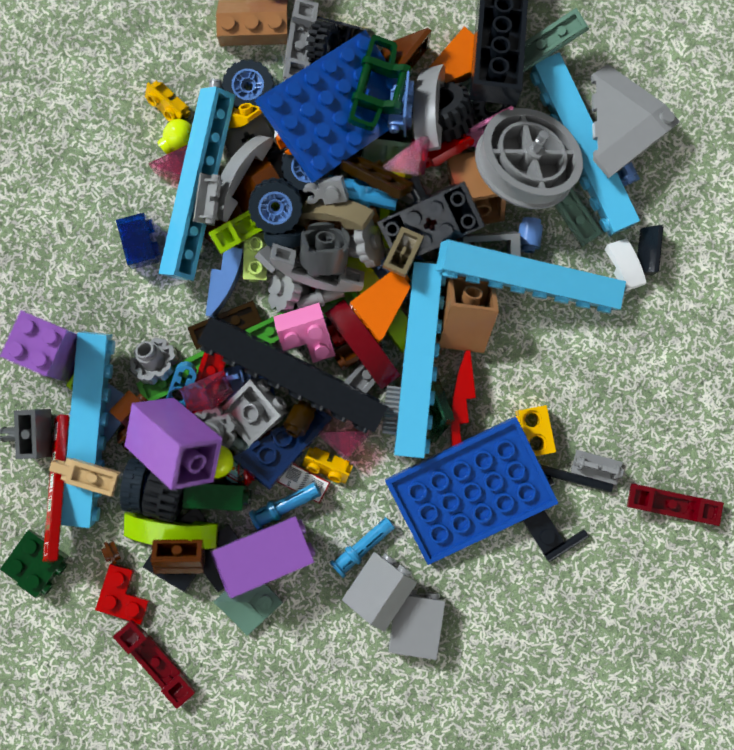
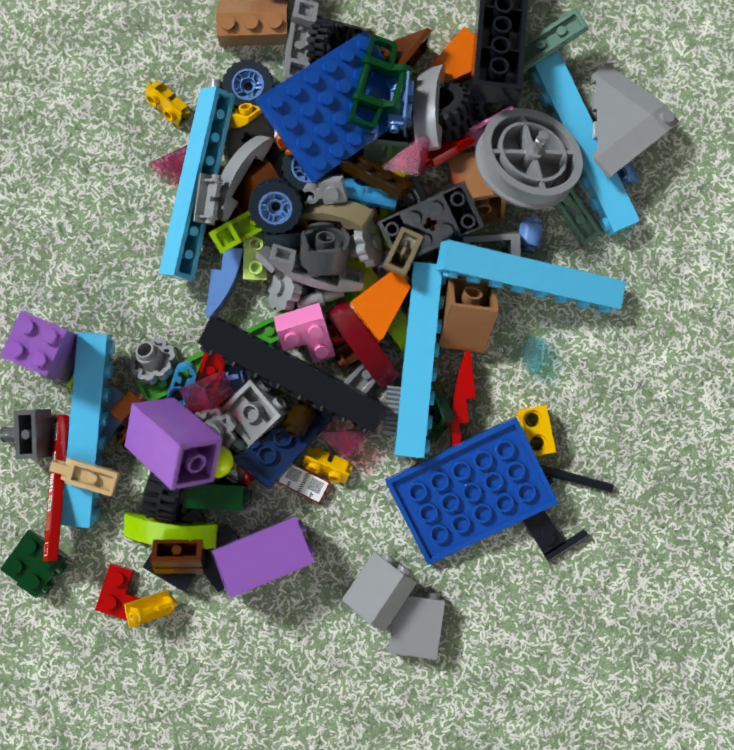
reddish brown plate [101,541,121,565] -> none
dark red slope [112,620,196,709] -> none
clear blue brick [116,213,161,269] -> none
black wheel [120,458,150,513] -> none
neon yellow piece [157,119,192,156] -> none
dark brown plate [188,300,262,350] -> none
sand green plate [214,584,283,636] -> none
dark azure pin [249,482,321,530] -> none
dark azure pin [329,517,395,578] -> none
light grey hinge [571,450,624,485] -> none
white slope [605,238,646,292] -> none
dark red slope [627,483,724,526] -> none
black slope [637,225,663,276] -> none
none -> yellow hinge [124,590,178,628]
none -> clear light blue brick [522,337,548,372]

